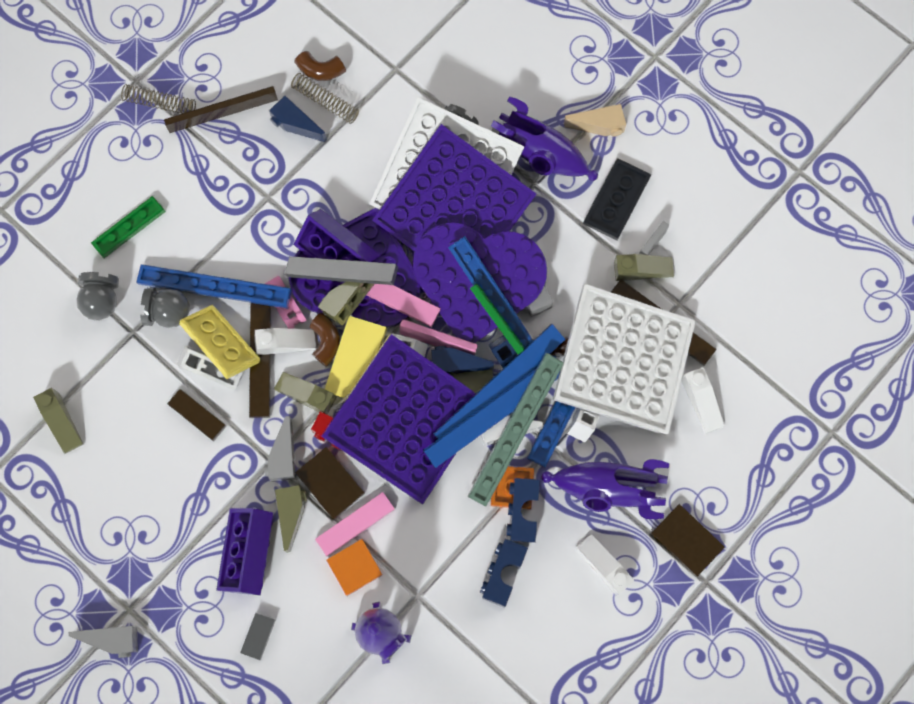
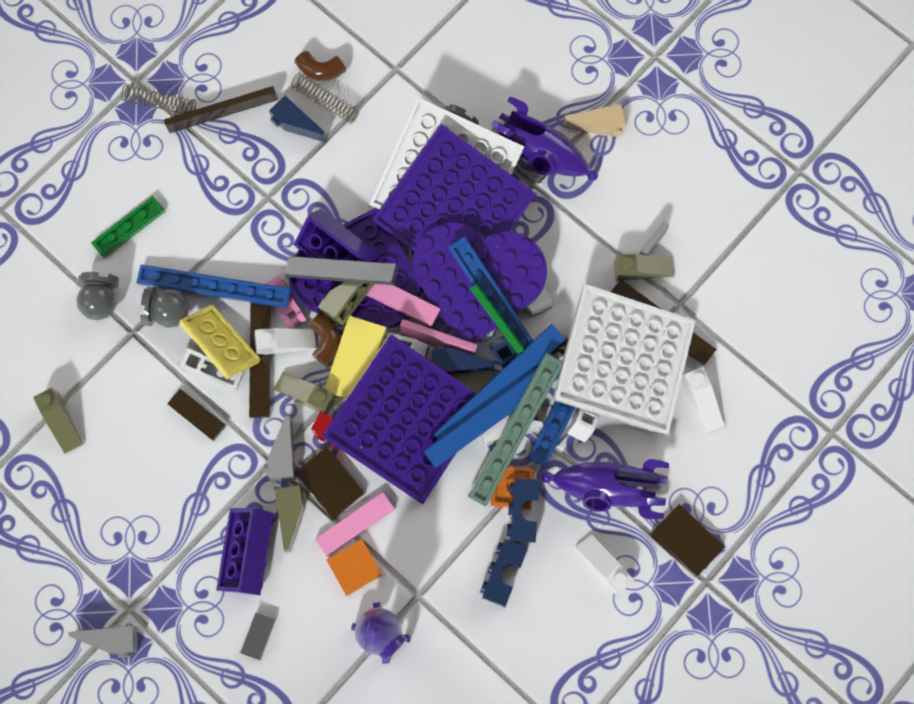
black tile [583,158,652,241] -> none

